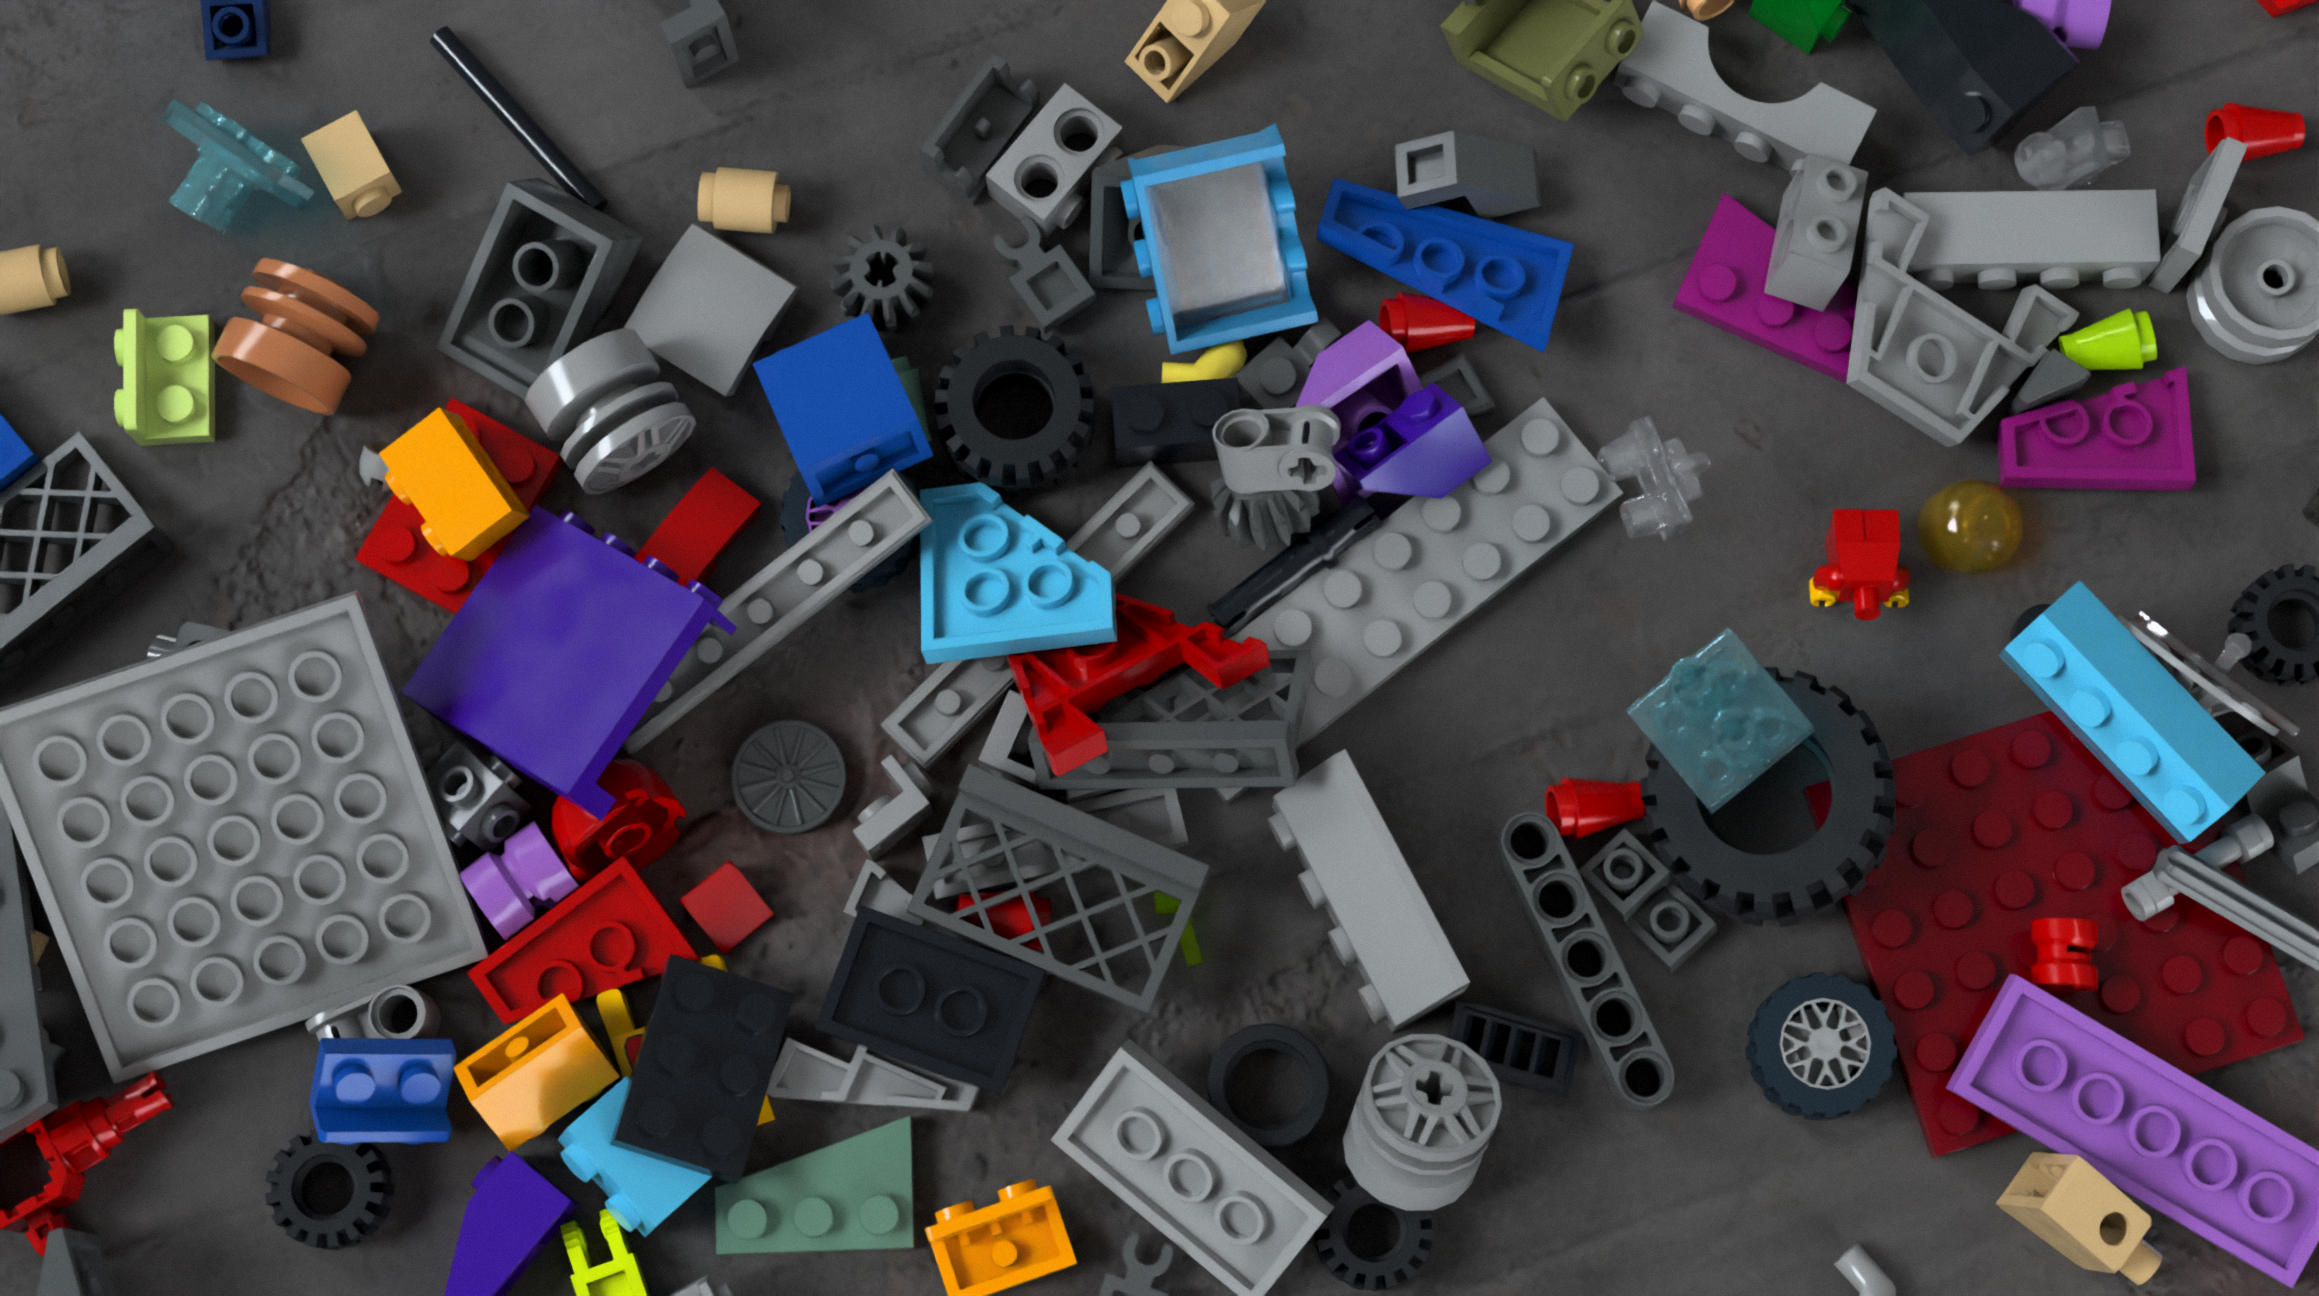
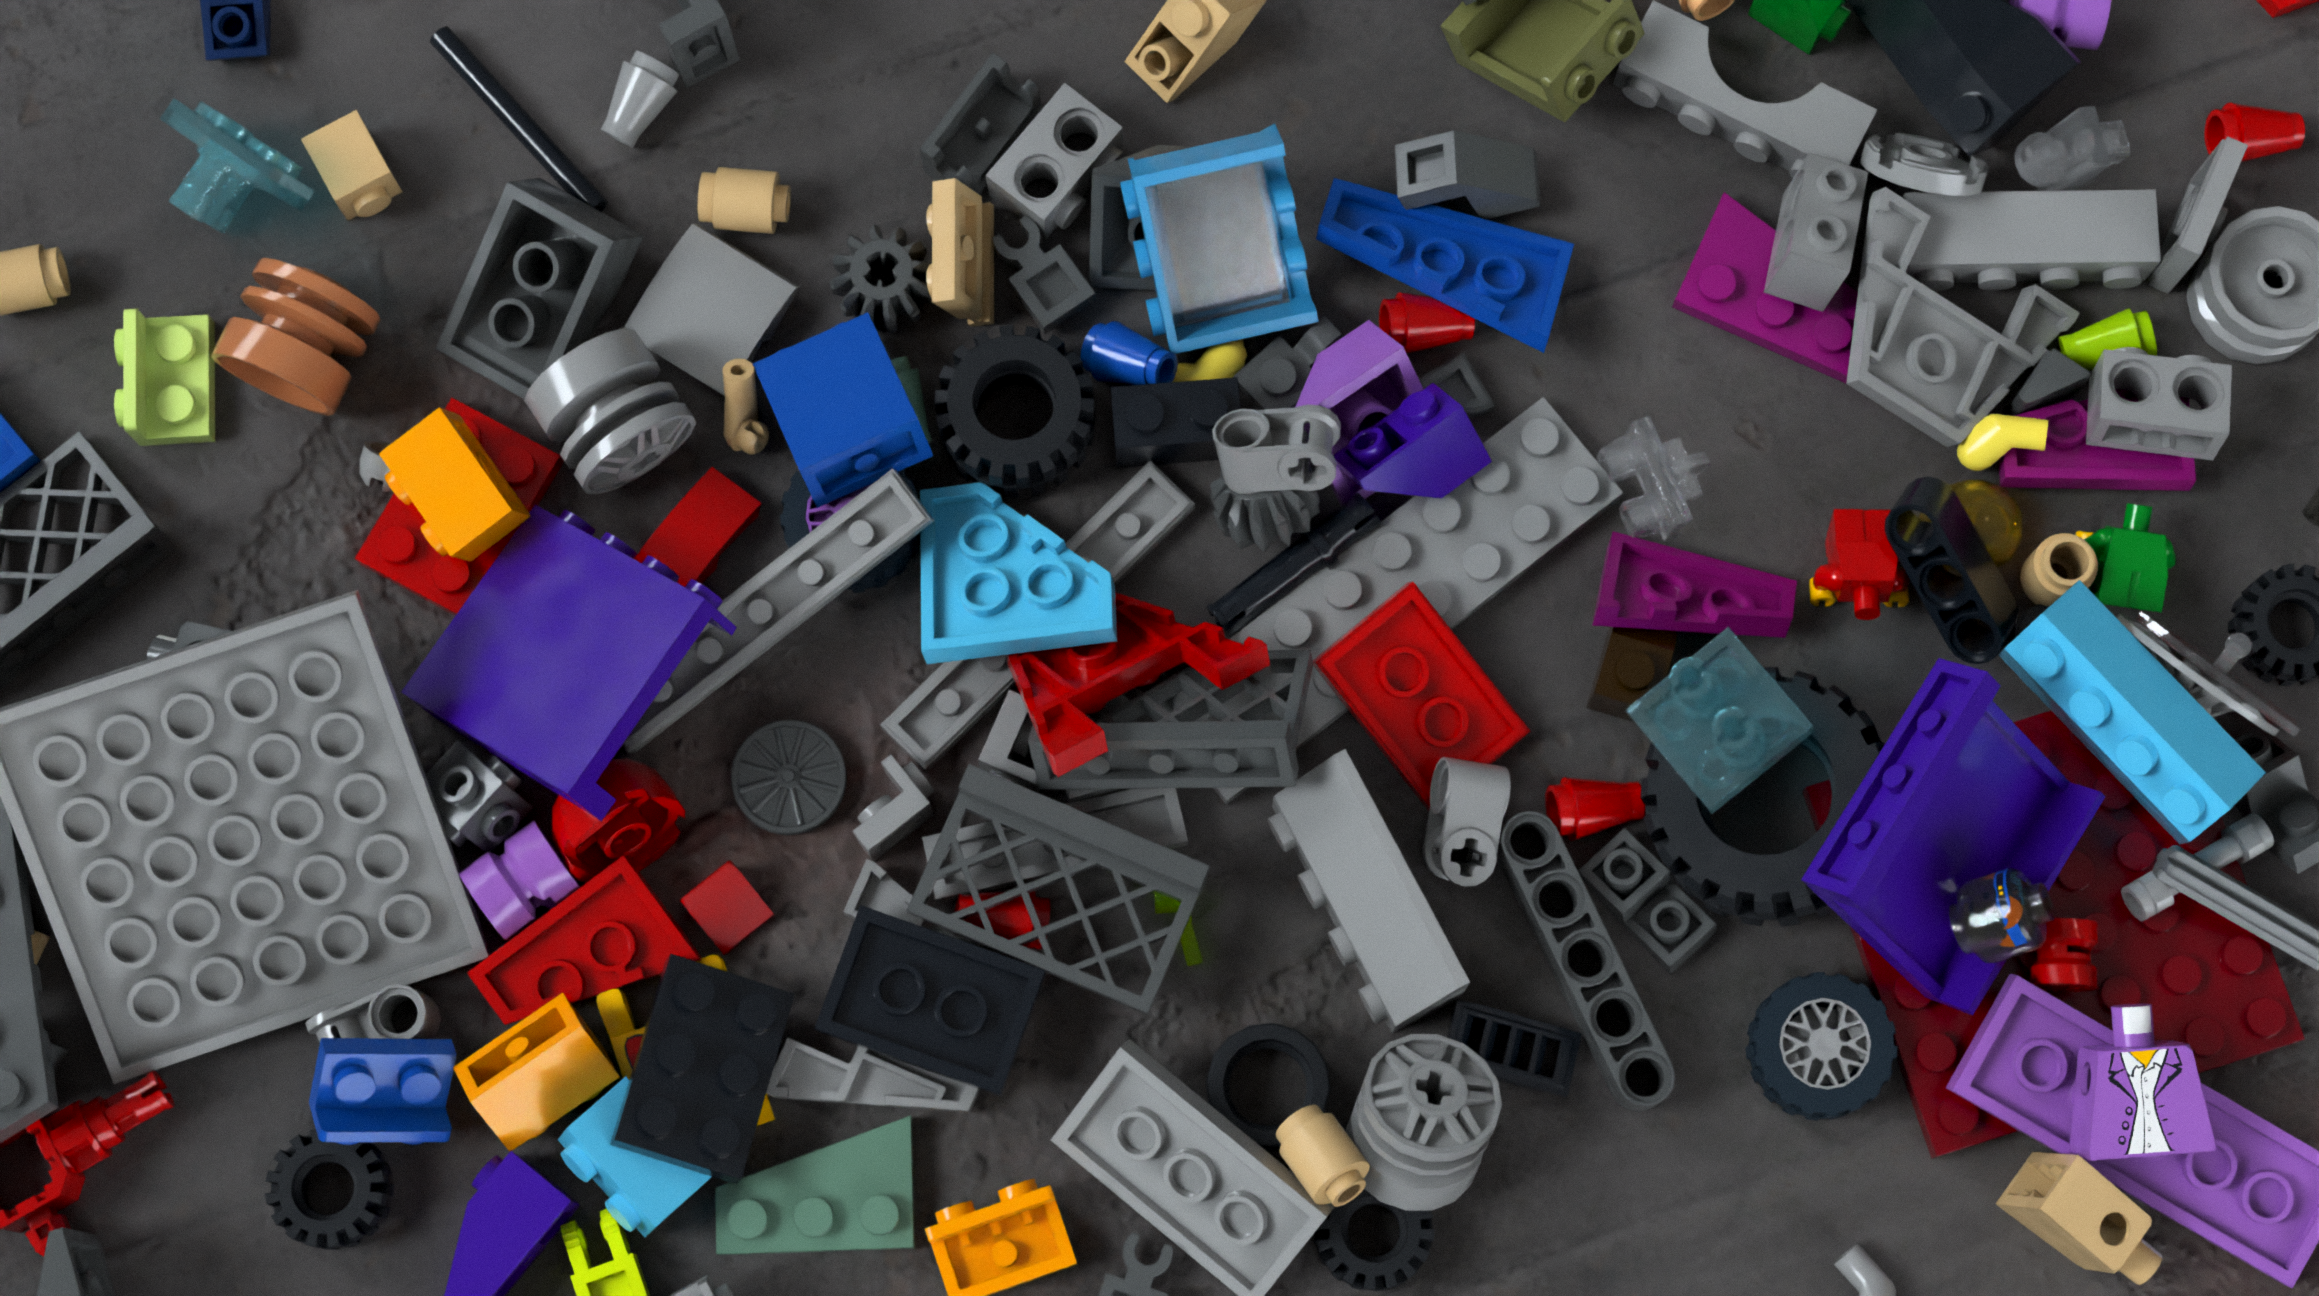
none -> light grey cone [600,50,680,148]
none -> tan arm [723,359,769,455]
none -> tan plate [926,178,994,327]
none -> blue cone [1081,321,1178,385]
none -> tan brick [1276,1105,1370,1207]
none -> red tile [1313,581,1531,811]
none -> light grey piece [1422,757,1511,887]
none -> dark brown slope [1586,627,1678,726]
none -> magenta wing [1592,531,1797,638]
none -> dark purple panel [1801,658,2106,1015]
none -> light grey tile [1860,133,1989,196]
none -> black beam [1884,476,2019,664]
none -> clear smoke head [1949,868,2055,963]
none -> light yellow arm [1957,414,2049,471]
none -> tan brick [2020,533,2098,606]
none -> medium lavender torso [2070,1003,2216,1161]
none -> green piece [2075,503,2176,613]
none -> light grey brick [2086,347,2232,461]

